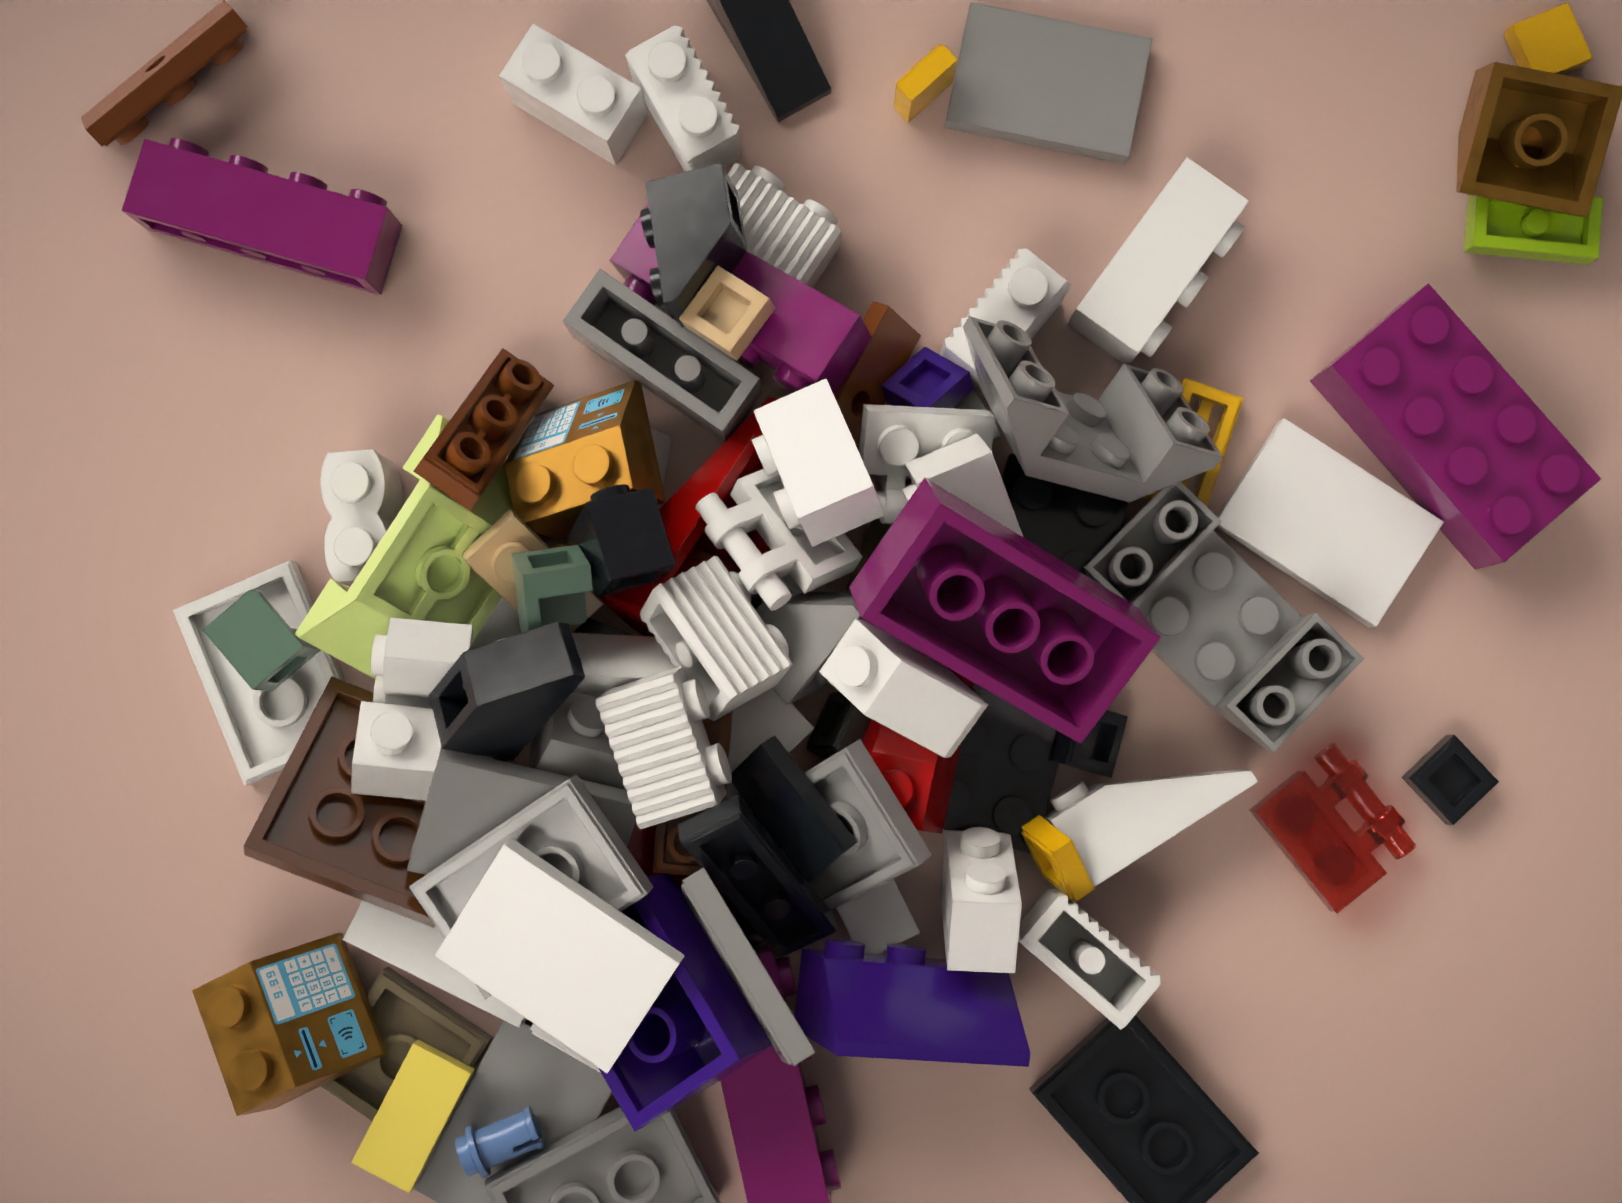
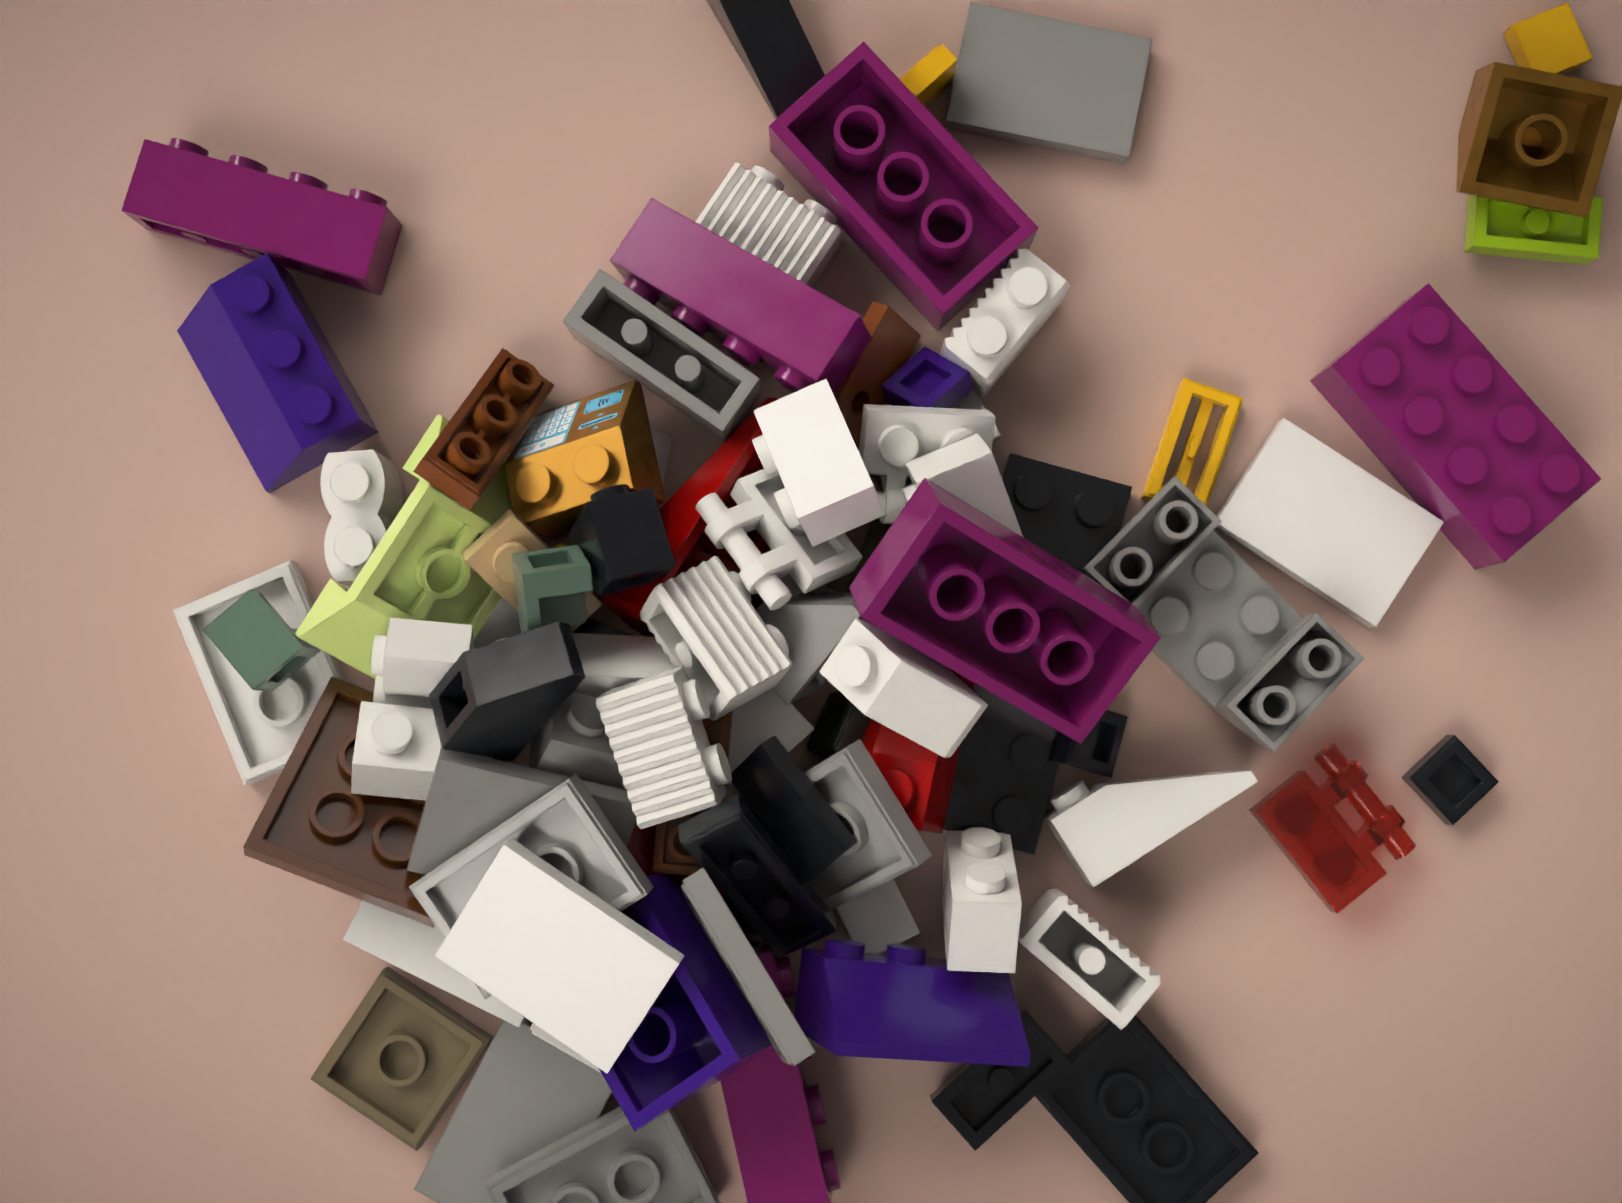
dark orange tile [81,0,248,147] -> none
pearl gold slope [192,933,388,1116] -> none
light yellow tile [351,1039,475,1193] -> none
medium blue pin [455,1106,545,1178] -> none
white brick [499,23,648,166] -> none
white brick [625,25,742,172] -> none
black slope [640,163,747,328] -> none
tan plate [679,265,775,361] -> none
light grey slope [963,316,1223,502] -> none
yellow tile [1021,815,1095,902] -> none
white brick [1067,157,1249,365] -> none
none -> dark purple slope [177,253,379,493]
none -> magenta brick [768,41,1038,331]
none -> black plate [930,1009,1072,1151]

